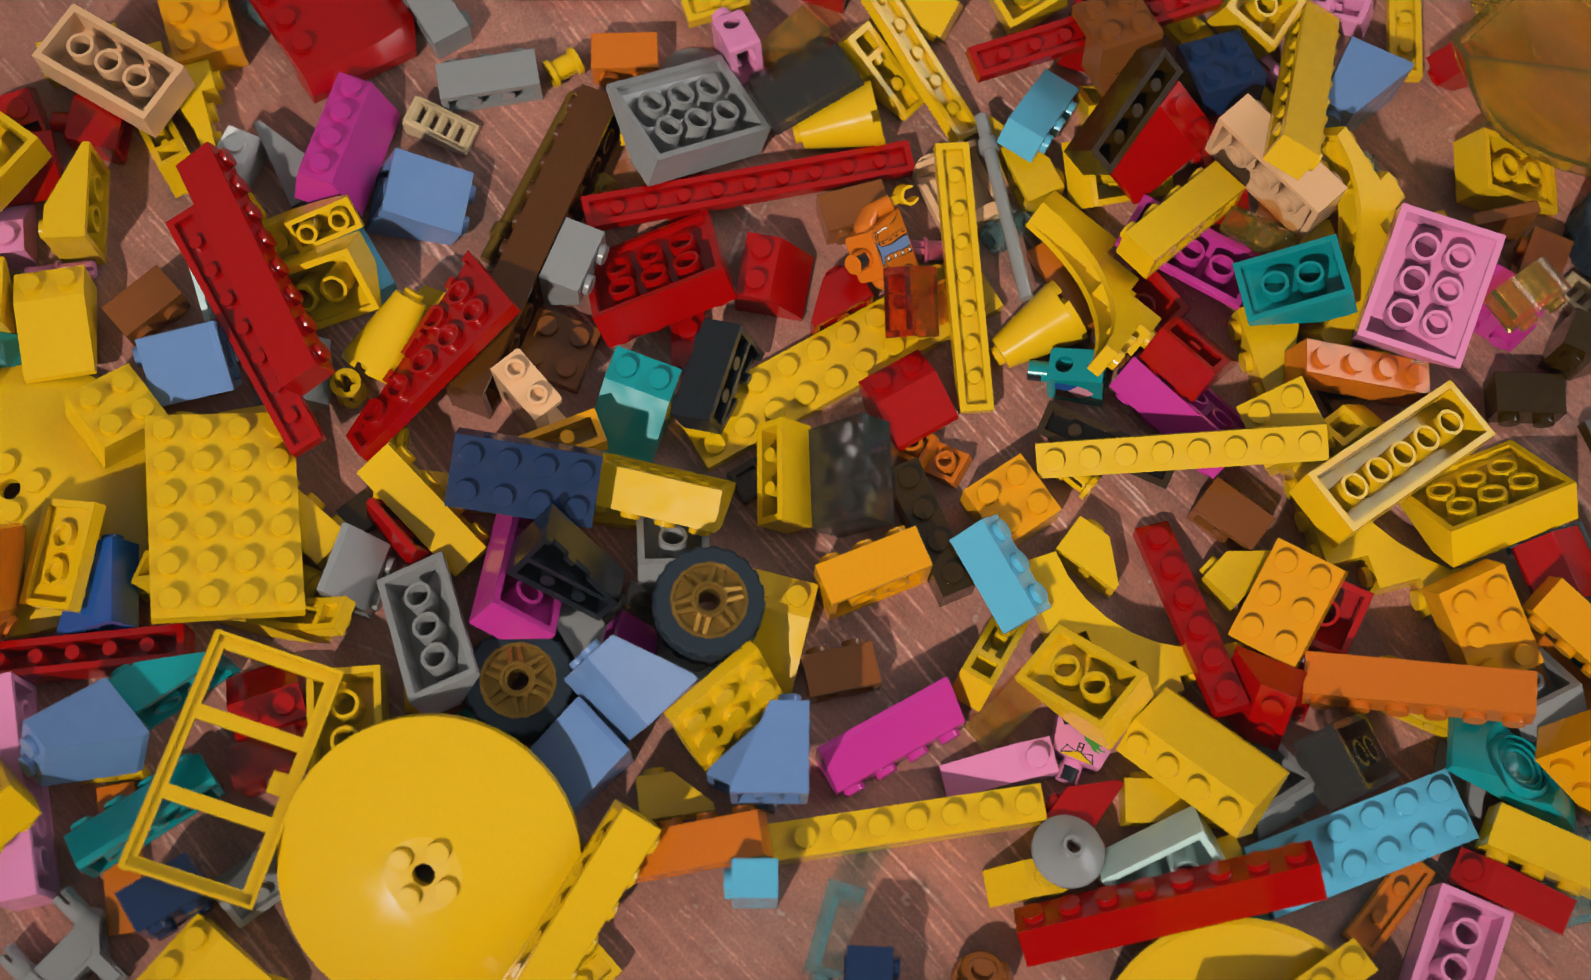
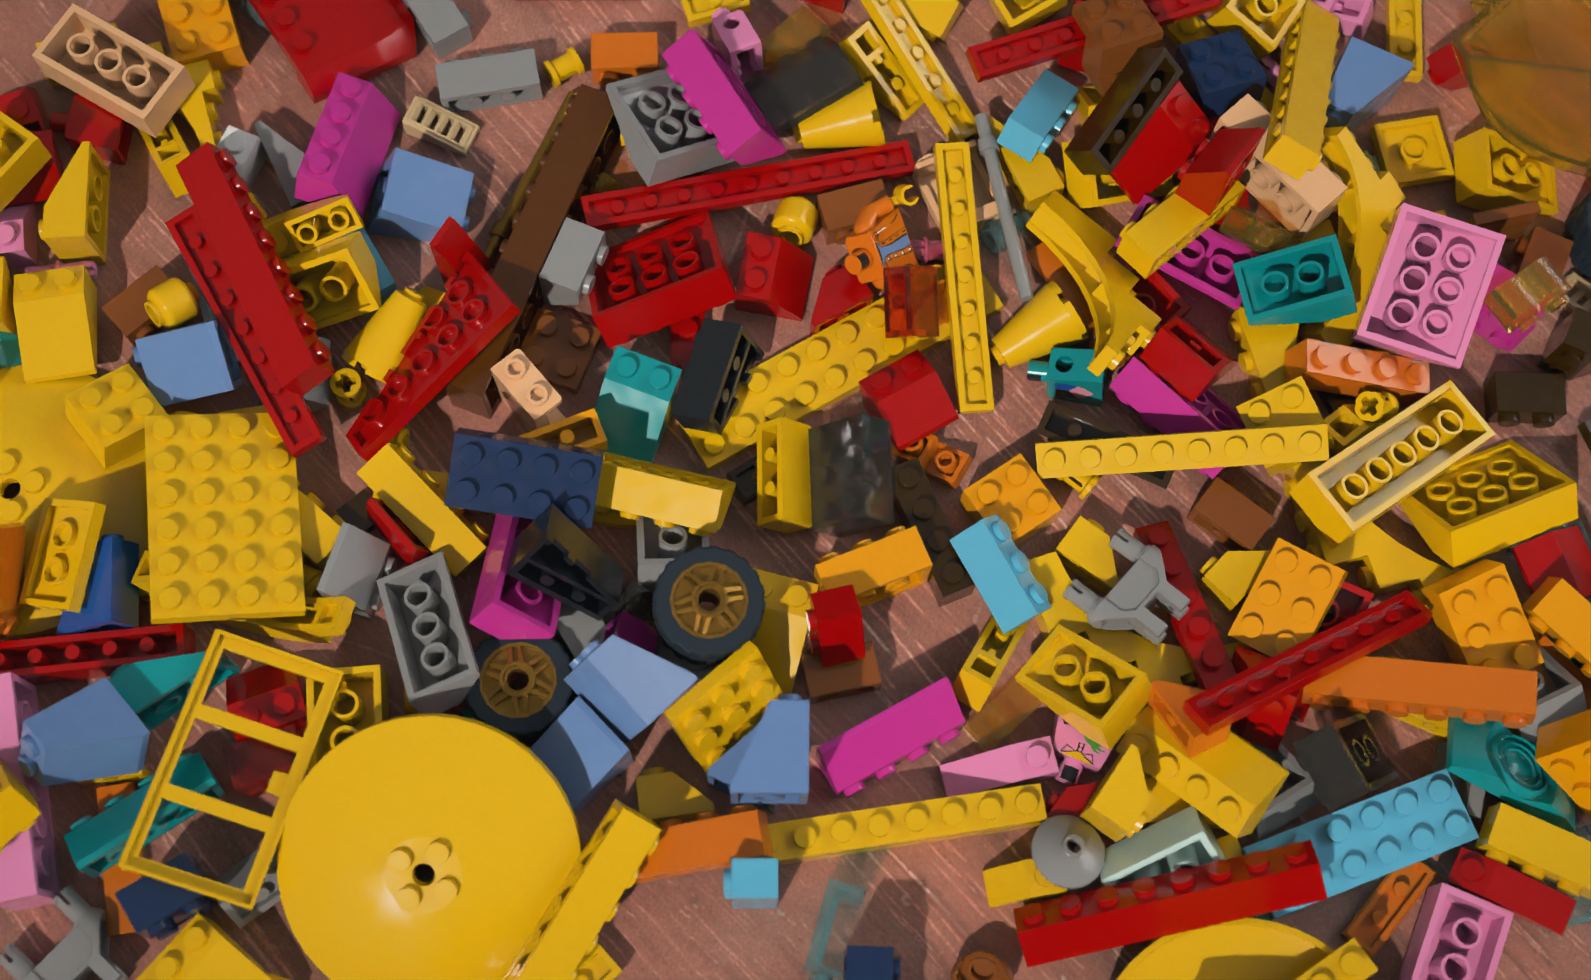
none -> yellow head [144,277,201,329]
none -> red slope [429,216,495,285]
none -> dark pink slope [661,28,787,166]
none -> yellow head [771,196,819,247]
none -> red brick [805,584,866,667]
none -> light grey connector [1063,528,1190,646]
none -> yellow slope [1079,744,1150,842]
none -> orange slope [1148,679,1231,758]
none -> red slope [1175,127,1266,216]
none -> red plate [1182,590,1433,736]
none -> yellow bush [1355,391,1399,423]
none -> yellow plate [1370,115,1455,188]

